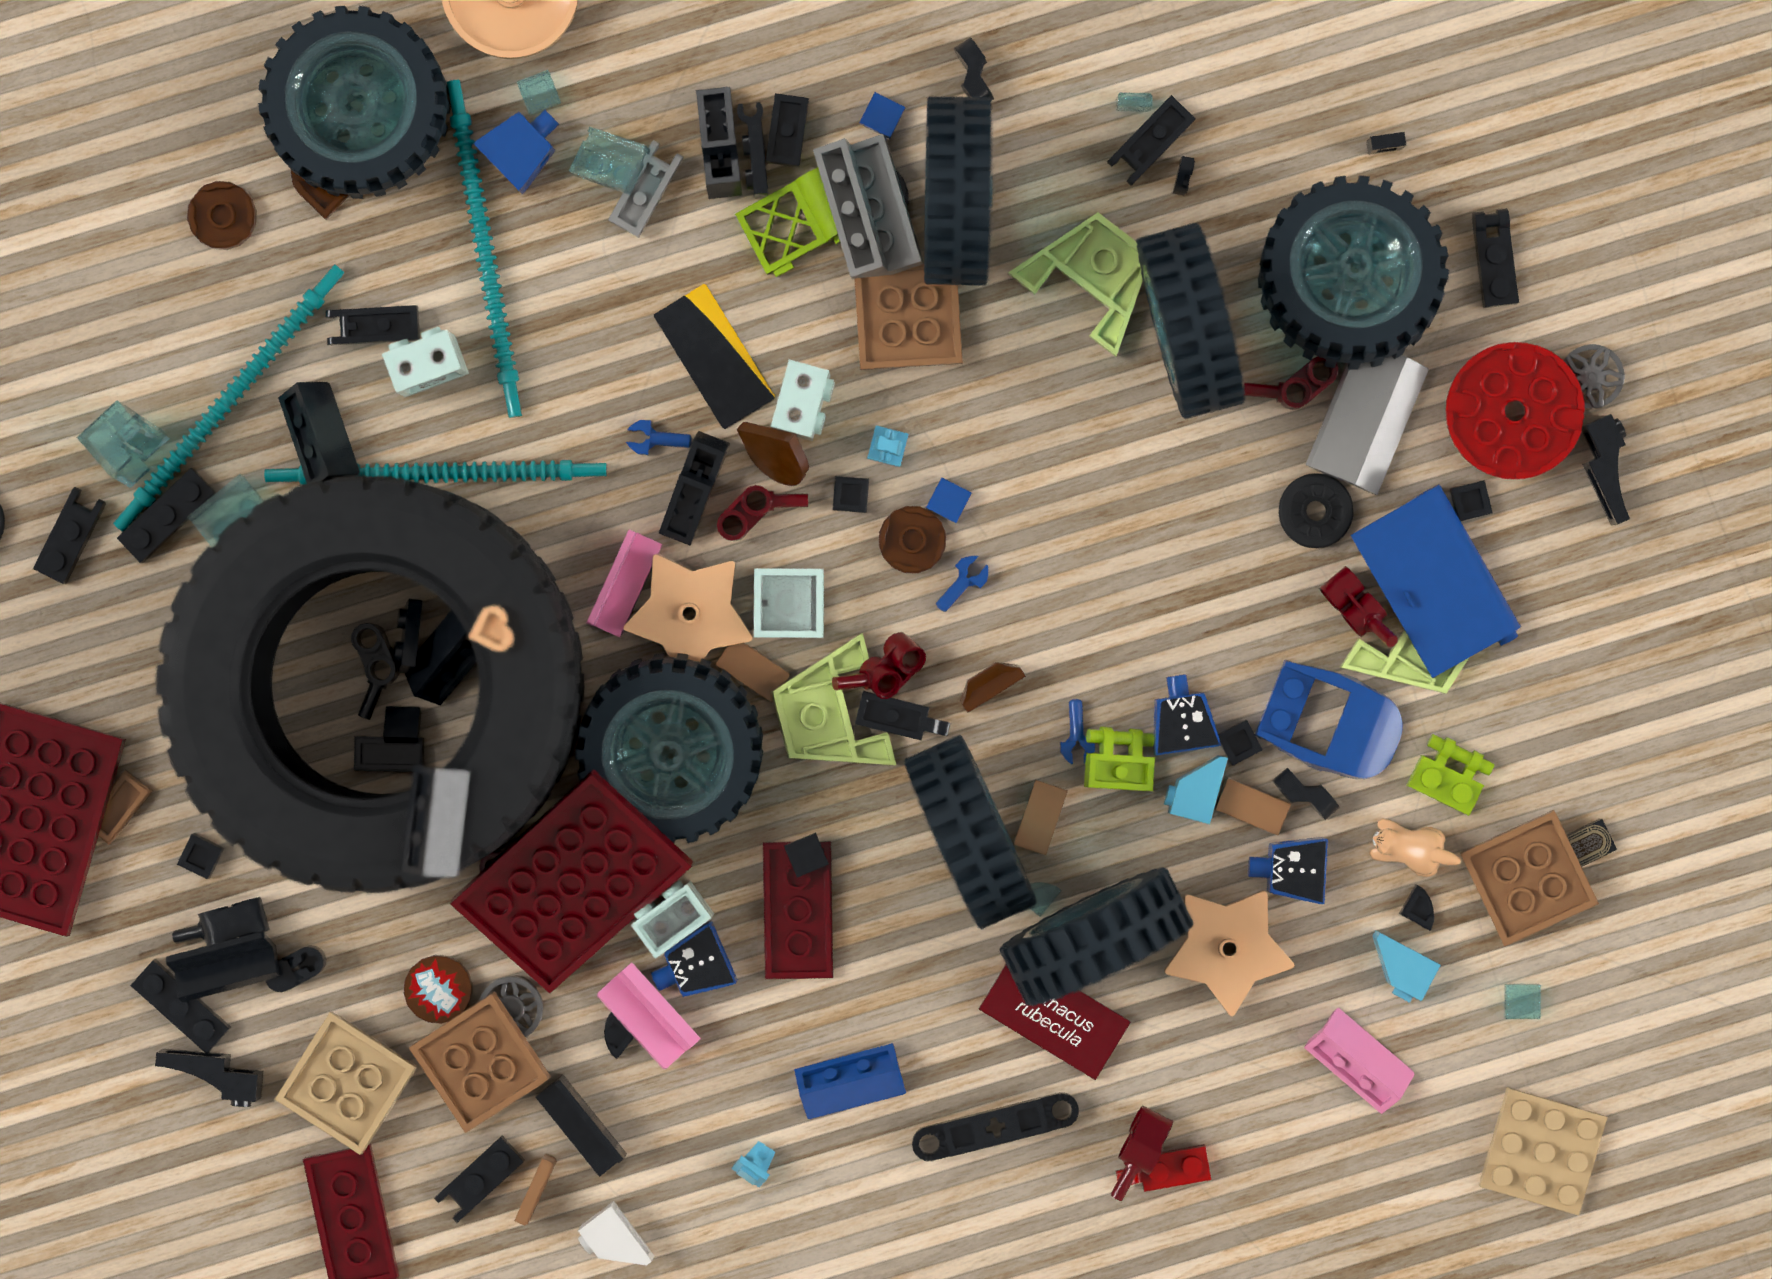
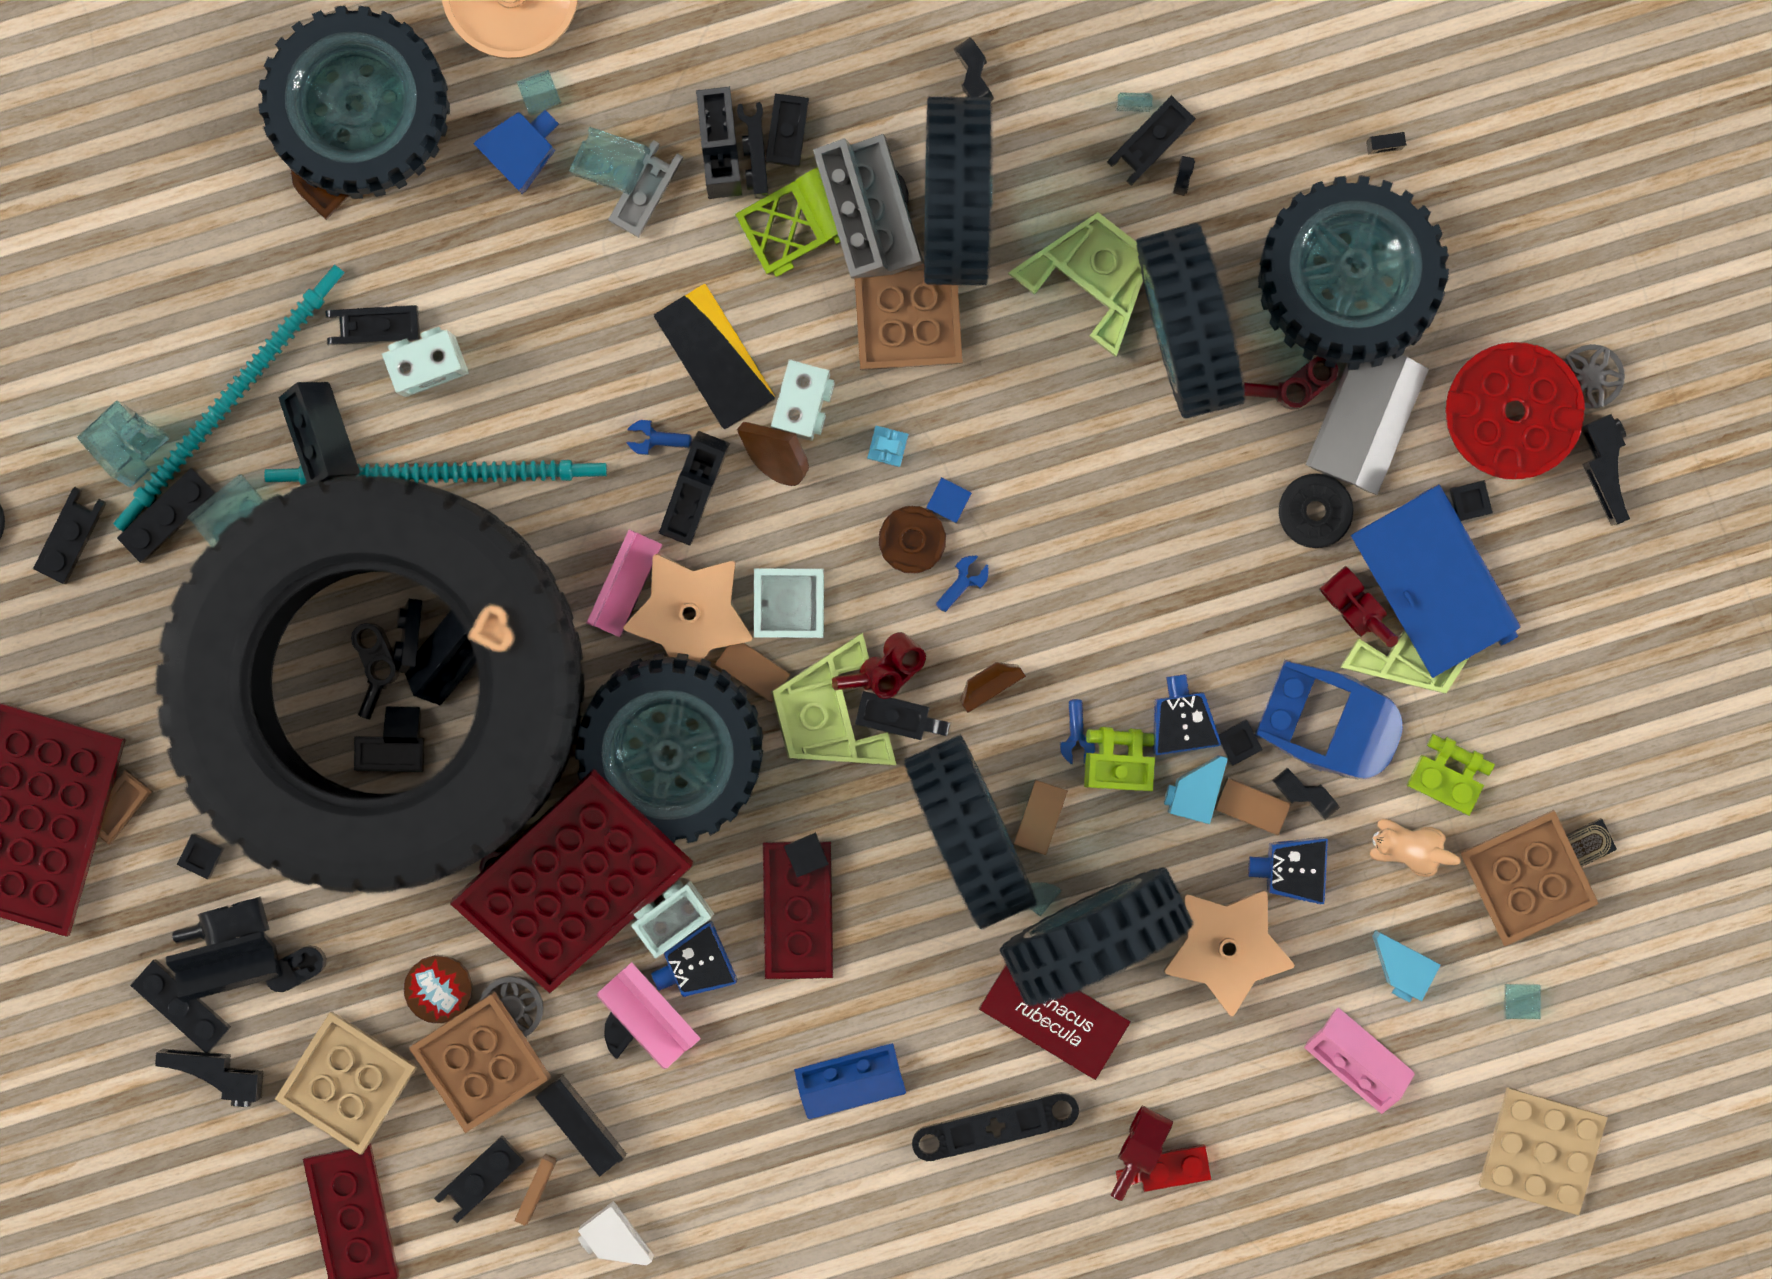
reddish brown tile [187,181,257,250] -> none
panel [402,765,470,877] -> none
teal hose [447,80,522,418] -> none
dark red beam [717,485,808,541] -> none
medium azure brick [731,1141,775,1188] -> none
black tile [833,476,869,513] -> none
blue tile [859,92,905,139] -> none
black tile [1399,884,1434,931] -> none
black plate [1472,208,1519,308] -> none

